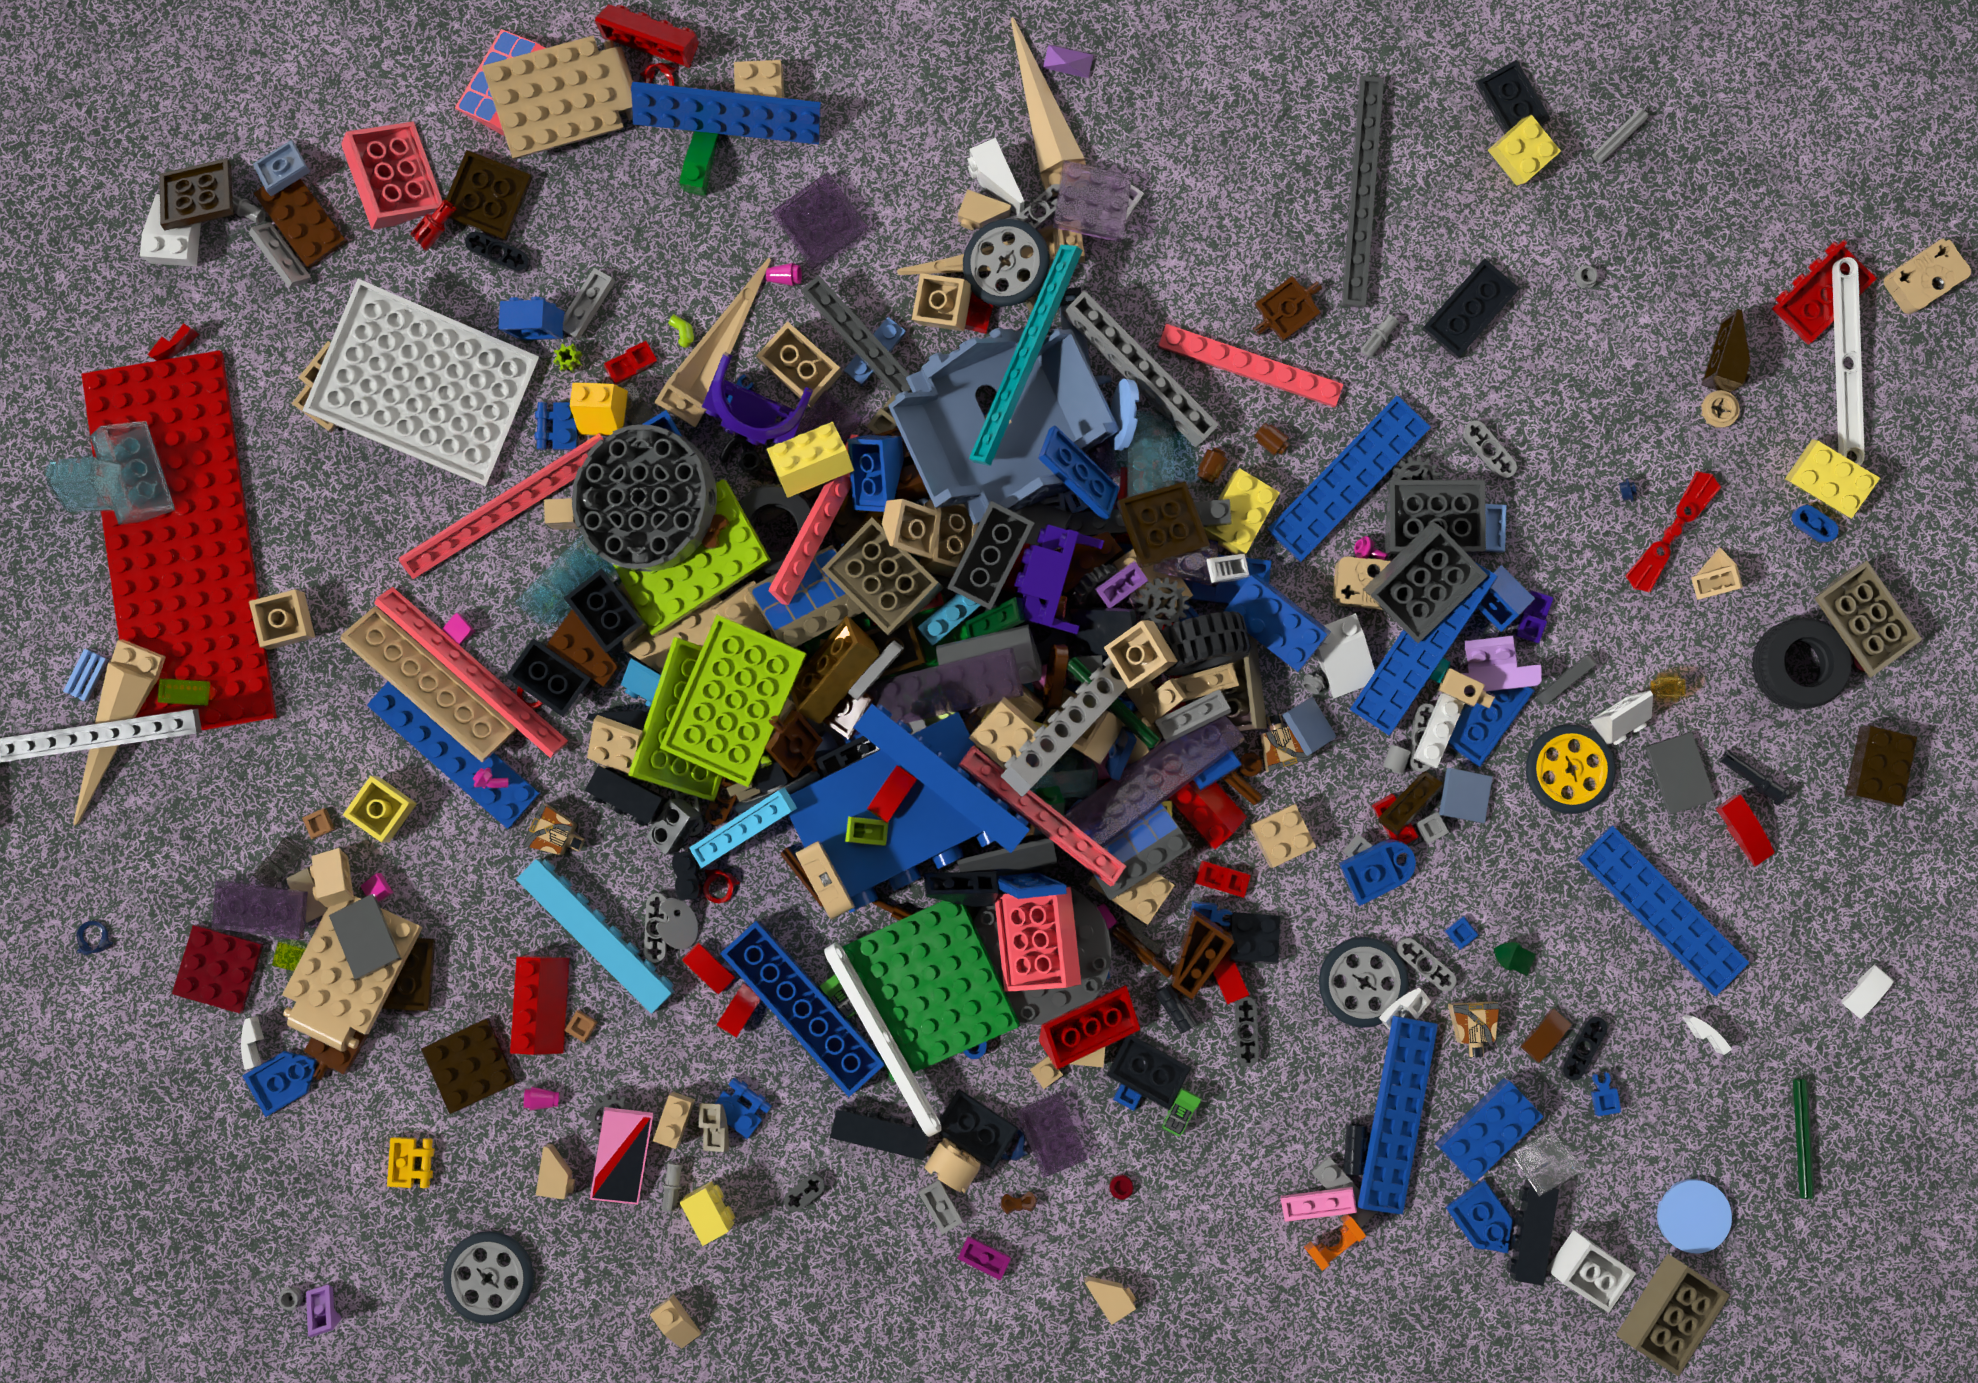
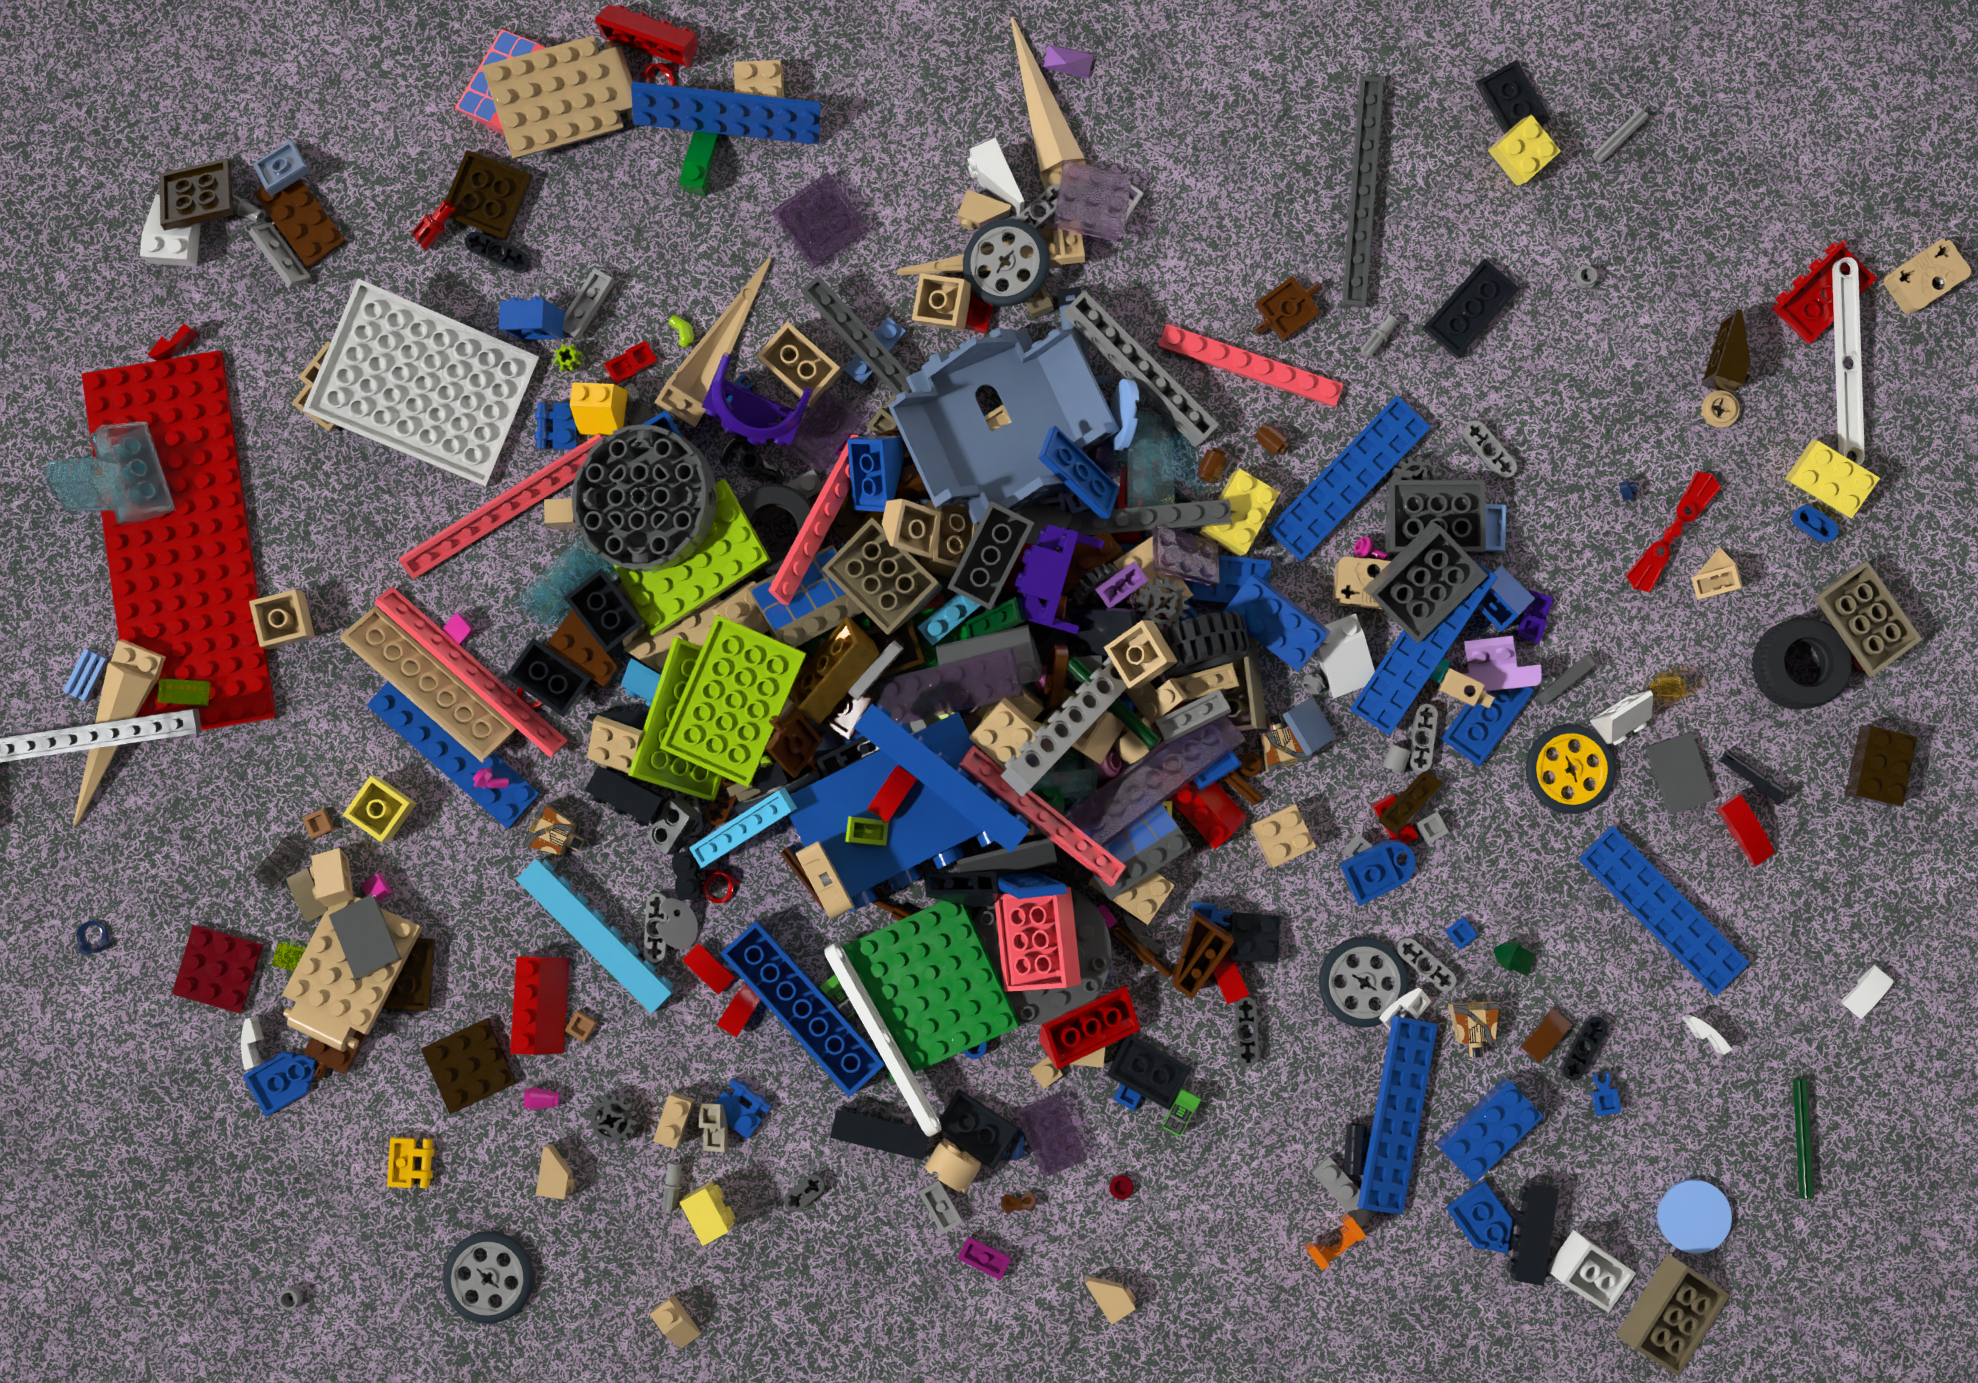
clear purple plate [211,880,308,940] -> none
medium lavender slope [306,1284,342,1338] -> none
coral slope [341,121,442,230] -> none
tile [590,1107,653,1205] -> none
reddish brown piece [701,514,730,549] -> none
dark pink cone [766,263,802,286] -> none
light yellow brick [767,422,854,498] -> none
teal plate [969,245,1083,466] -> none
dark blue plate [1105,726,1137,780] -> none
dark brown plate [1117,481,1210,568] -> none
black axle [1155,982,1199,1034] -> none
red slope [1195,861,1251,898] -> none
white slope [1206,554,1250,583] -> none
bright pink tile [1281,1187,1357,1222] -> none
white plate [1413,693,1465,768] -> none
sand blue tile [1439,768,1492,823] -> none
clear plate [1512,1130,1585,1197] -> none

